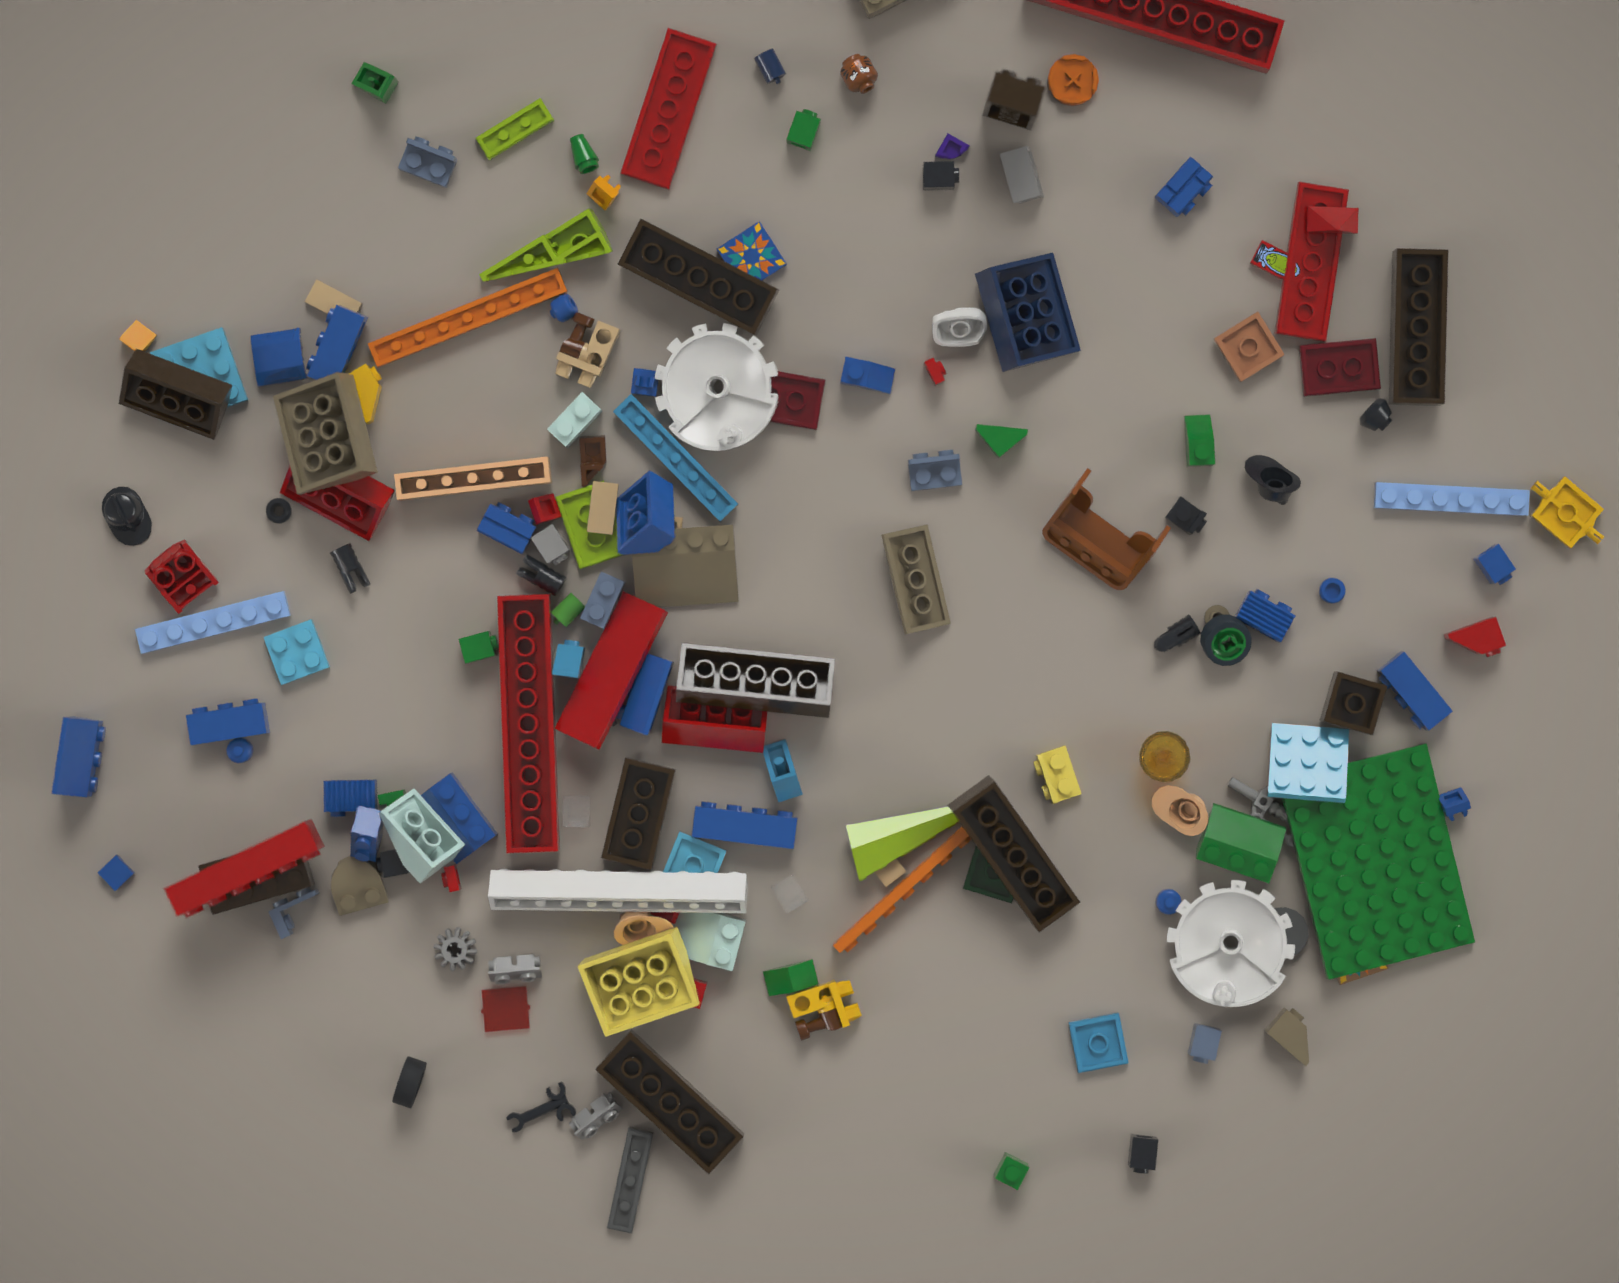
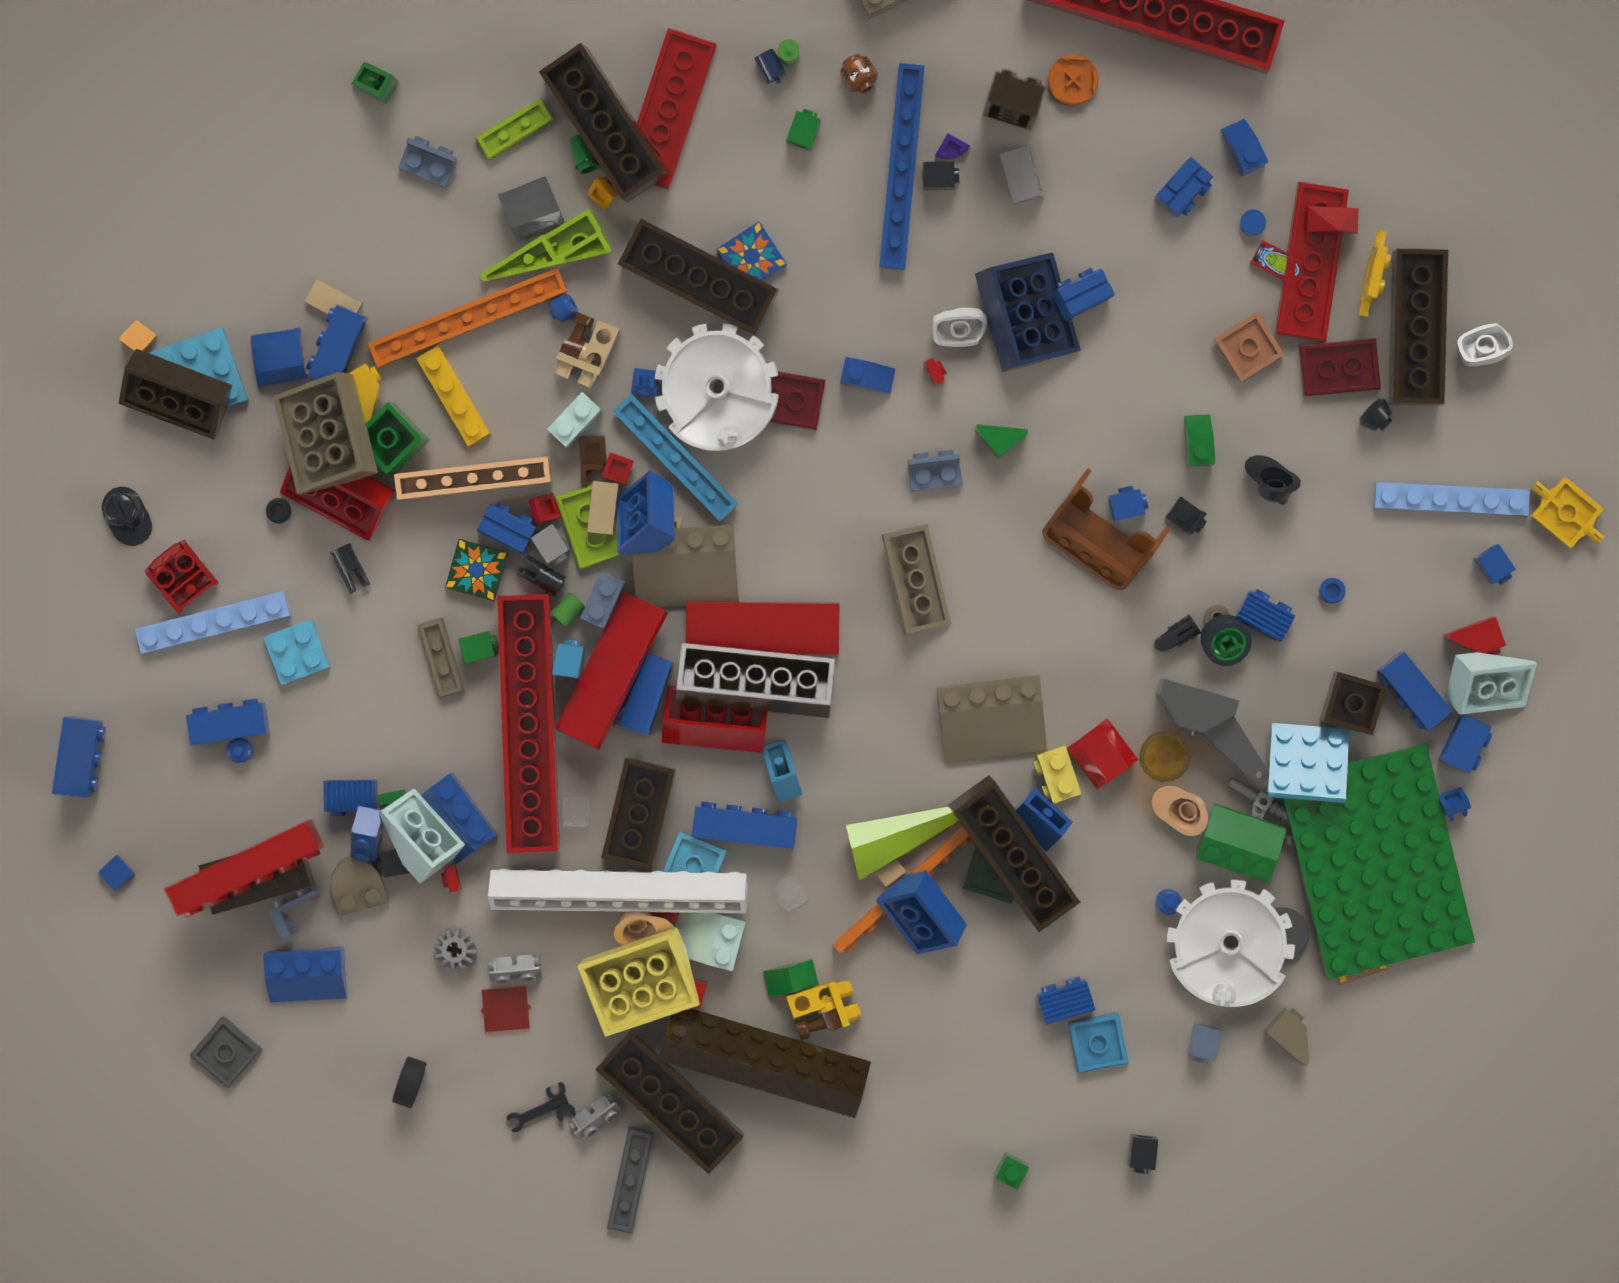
none -> dark grey tile [190,1016,263,1088]
none -> blue slope [264,947,347,1003]
none -> green brick [366,402,430,476]
none -> yellow plate [416,345,491,447]
none -> dark tan tile [418,618,464,698]
none -> tile [445,539,509,602]
none -> dark grey slope [497,176,565,242]
none -> dark brown brick [539,43,670,202]
none -> red plate [602,452,635,485]
none -> dark brown brick [658,1008,871,1118]
none -> red tile [686,601,840,654]
none -> bright green piece [778,39,800,65]
none -> blue slope [876,870,967,954]
none -> blue plate [879,63,925,270]
none -> dark tan slope [936,675,1047,763]
none -> blue brick [1015,788,1073,852]
none -> blue brick [1037,976,1096,1025]
none -> blue brick [1052,268,1115,321]
none -> red slope [1067,718,1139,790]
none -> blue brick [1108,486,1148,521]
none -> dark grey slope [1156,679,1269,784]
none -> blue slope [1221,119,1268,176]
none -> blue tile [1240,209,1266,236]
none -> yellow plate [1358,230,1391,317]
none -> blue brick [1438,714,1492,773]
none -> light aqua slope [1445,652,1537,715]
none -> white piece [1457,323,1513,366]

